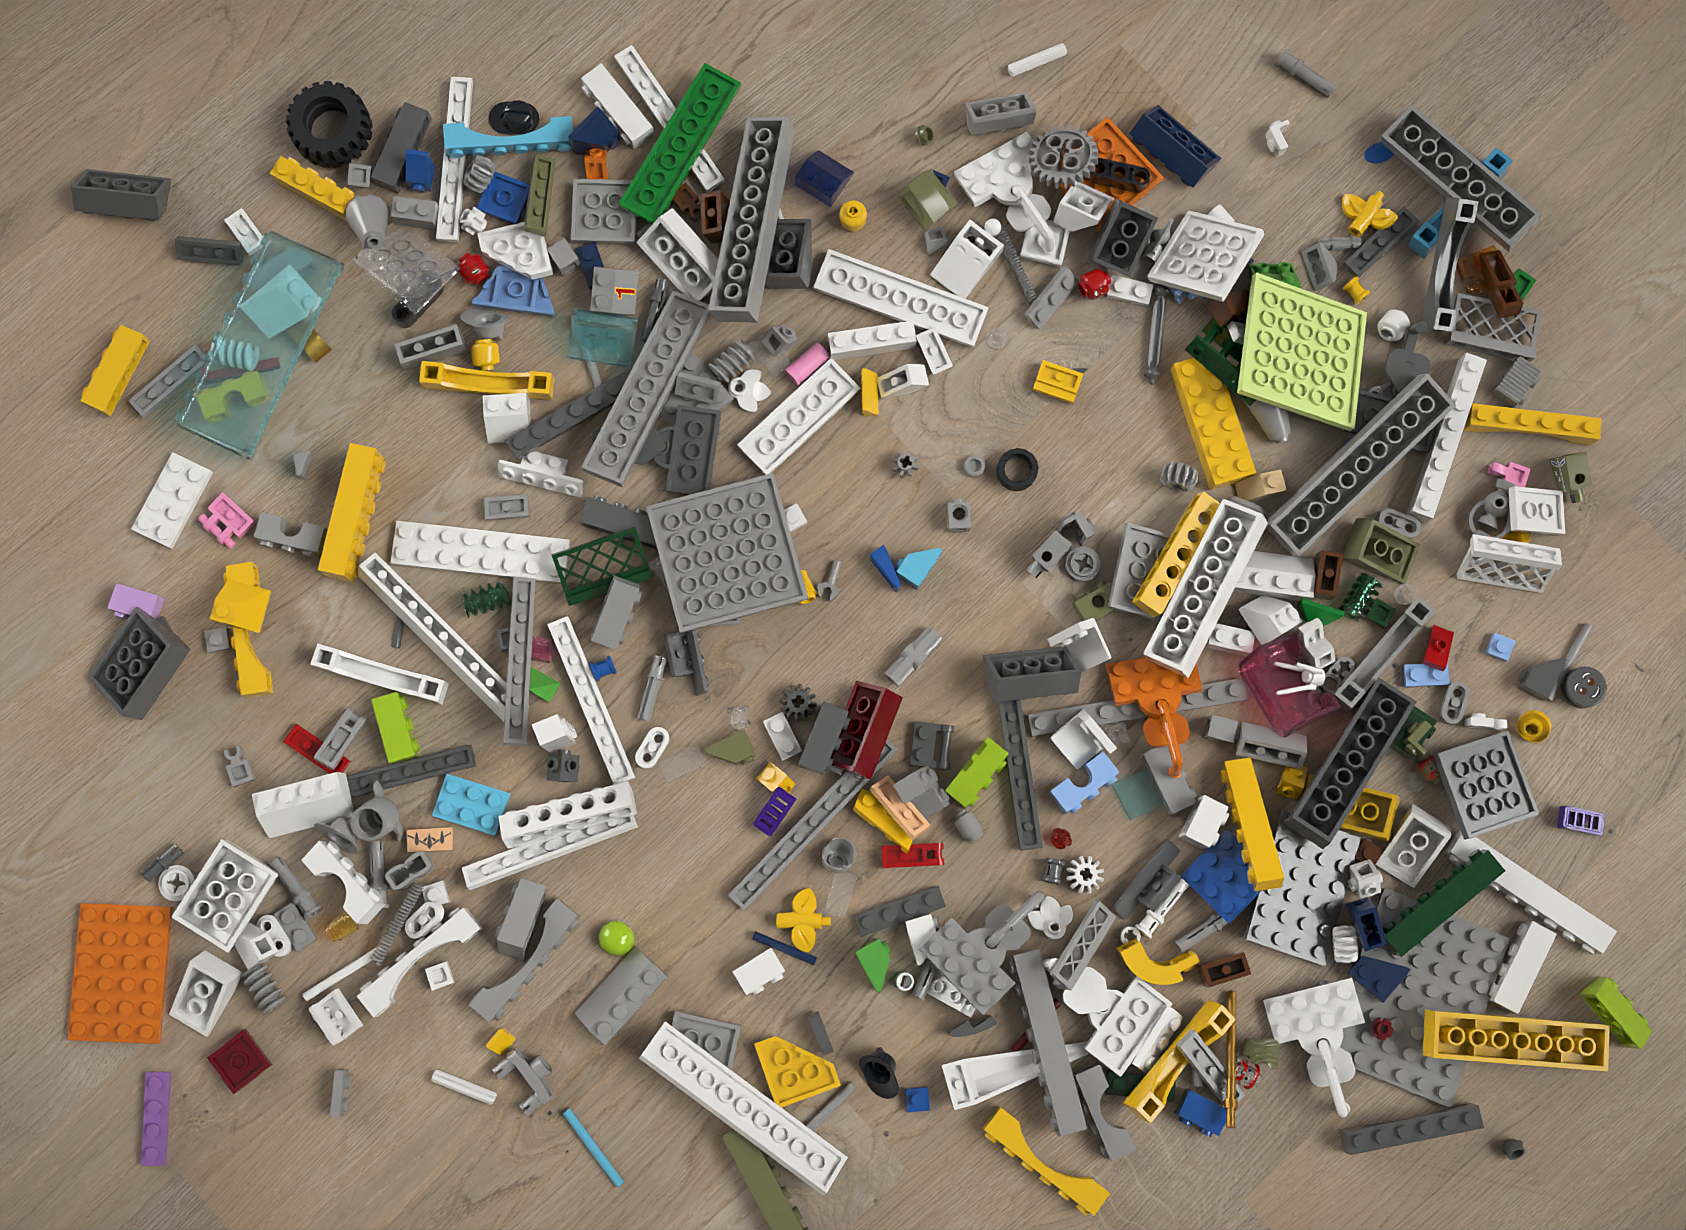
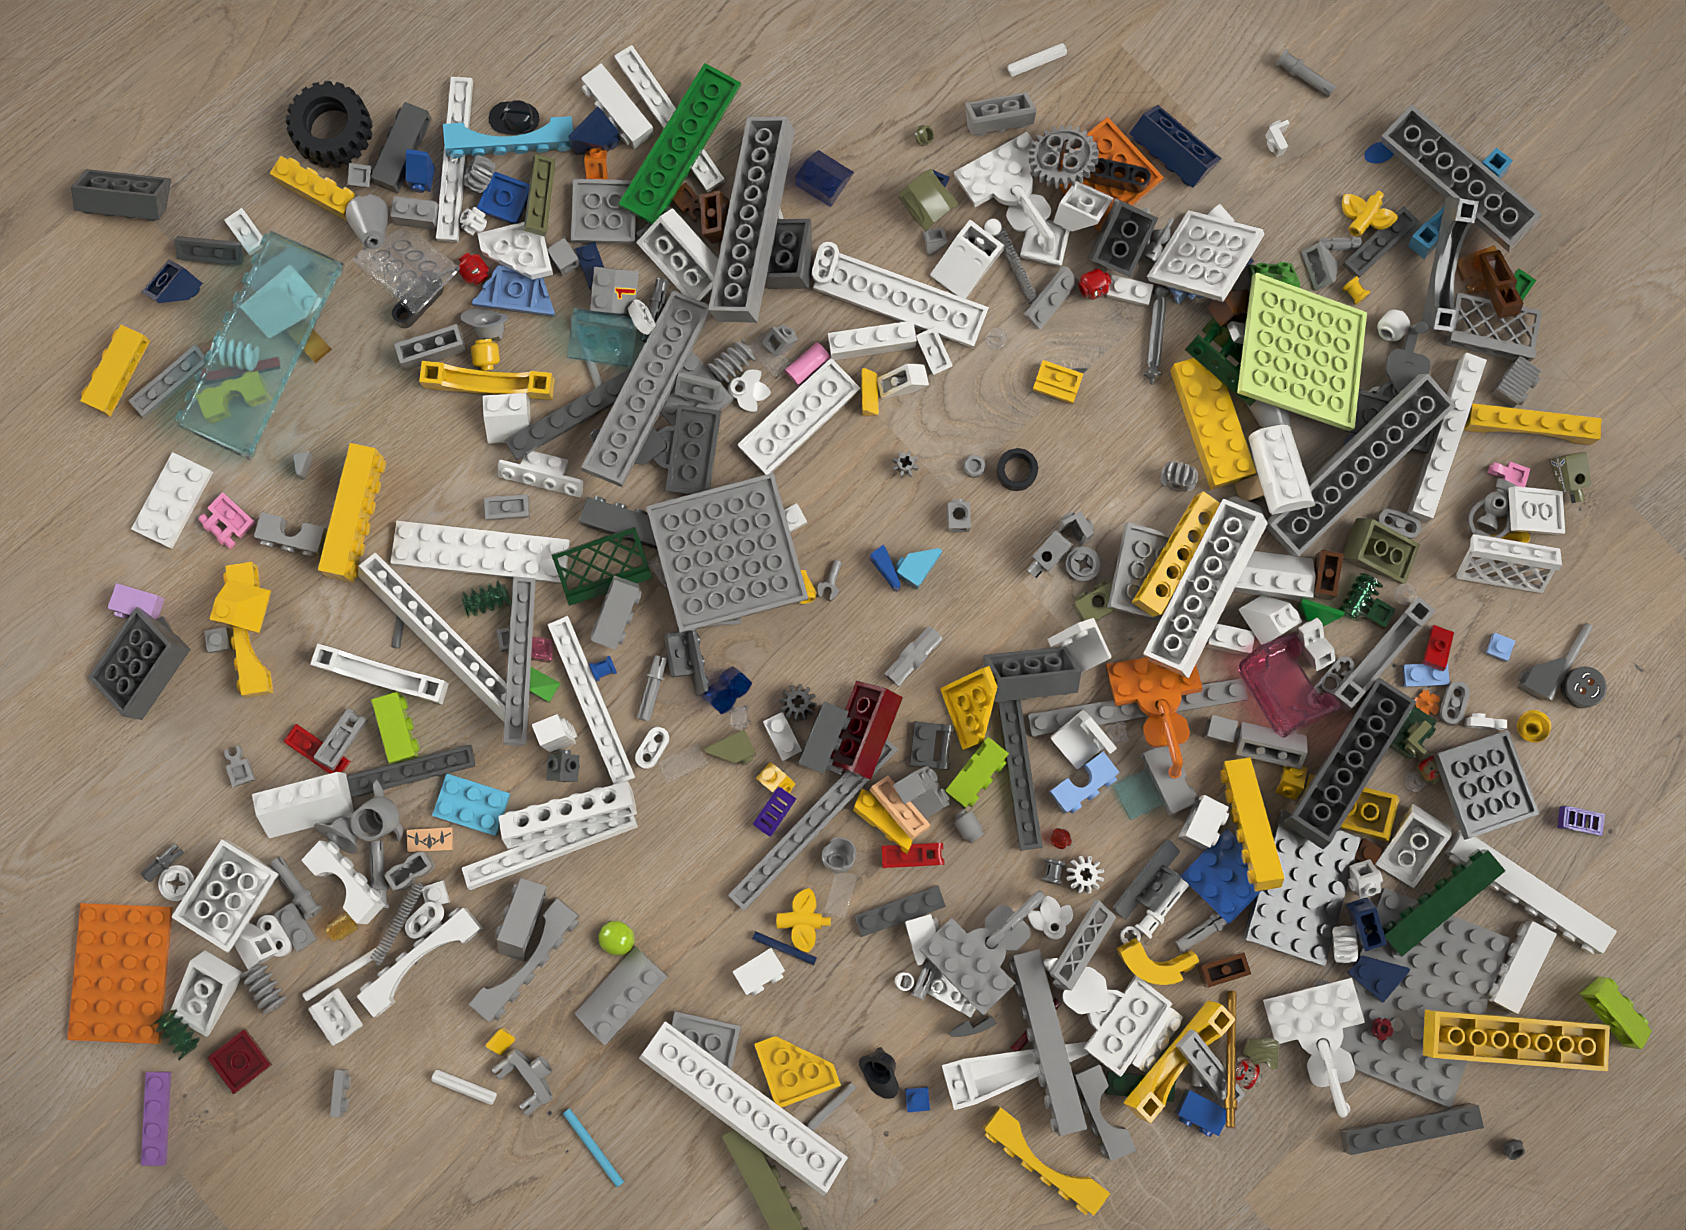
white plate [425,961,455,991] -> none
dark grey beam [808,1011,834,1056] -> none
yellow head [839,200,867,232] -> none
bright green slope [855,939,892,993] -> none
white plant [1274,661,1325,695] -> none
none -> dark blue slope [142,259,203,303]
none -> clear green piece [151,1009,200,1061]
none -> white beam [628,299,656,335]
none -> clear blue brick [703,666,752,714]
none -> white plate [812,242,839,285]
none -> yellow plate [940,666,997,750]
none -> white container [1248,425,1315,515]
none -> orange plant [1414,690,1440,716]

